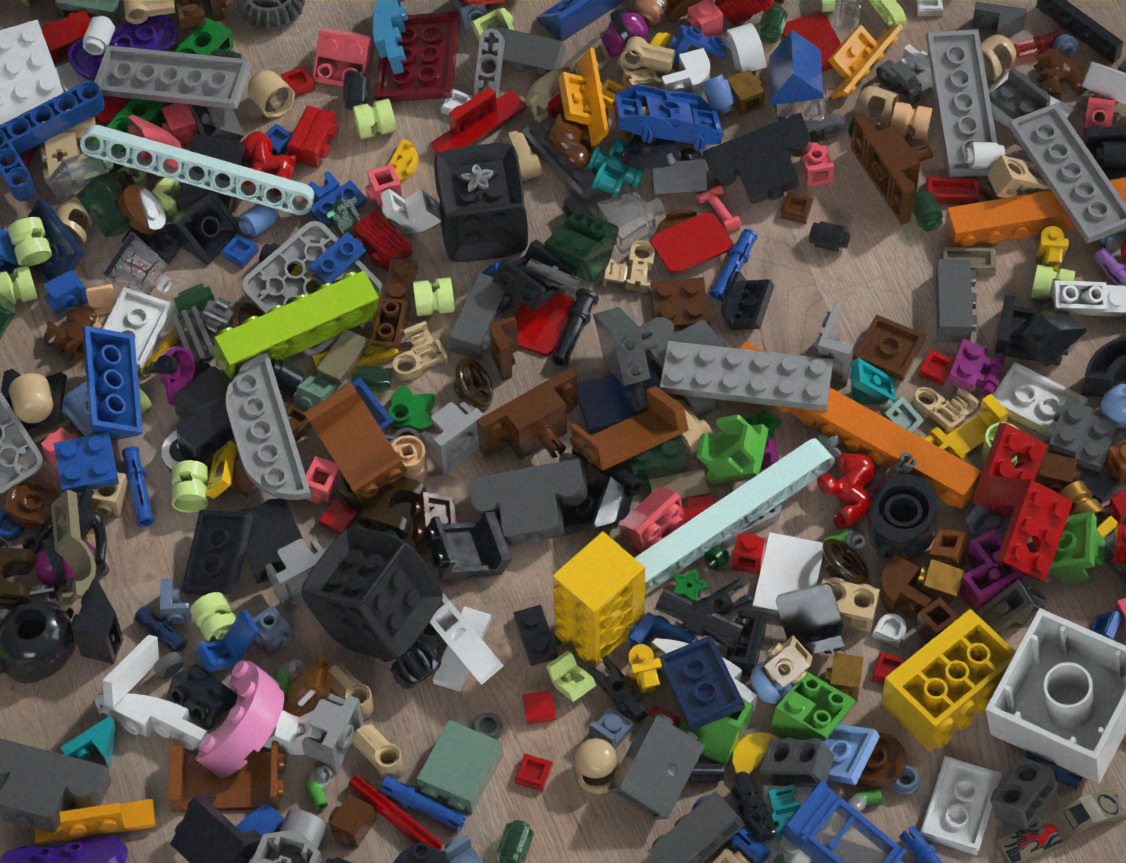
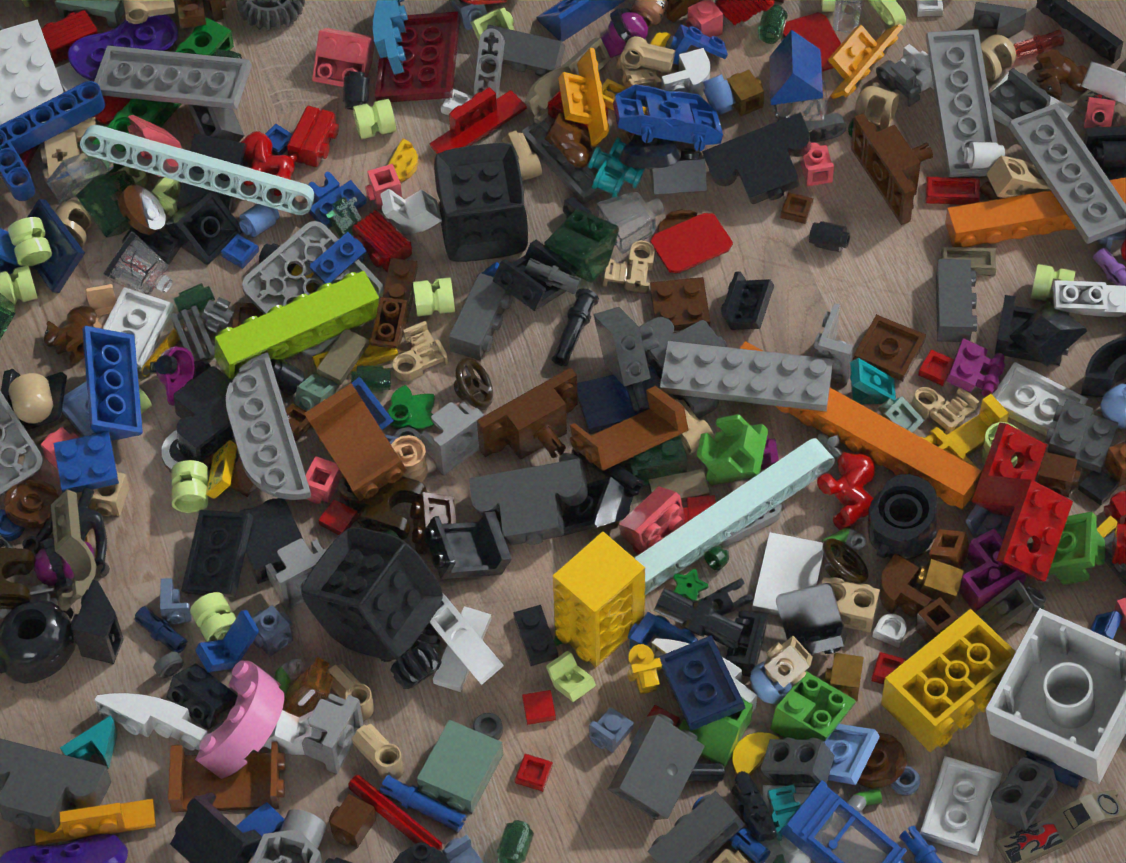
blue brick [44,269,89,314] -> none
white brick [83,16,115,55] -> none
white tile [102,635,159,707] -> none
blue pin [122,446,154,527] -> none
coral brick [161,103,198,145] -> none
tan helmet [247,70,295,119] -> none
red tile [281,65,315,98] -> none
arm [306,765,332,811] -> none
light grey plant [461,164,494,192] -> none
reddish brown bracket [489,317,518,380] -> none
red piece [515,294,575,356] -> none
tan helmet [574,738,619,794] -> none
black hinge [587,655,647,723] -> none
coral piece [695,184,741,234] -> none
blue pin [710,229,758,302] -> none
white brick [721,23,767,73] -> none
red brick [732,533,766,575] -> none
green plate [746,409,782,439] -> none
dark grey pin [873,453,917,496] -> none
light nougat wheel [891,102,933,142] -> none
clear green brick [912,191,943,232] -> none
yellow hips [1036,226,1069,272] -> none
sand blue plate [1052,34,1078,58] -> none
pearl gold wheel [1058,481,1107,527] -> none

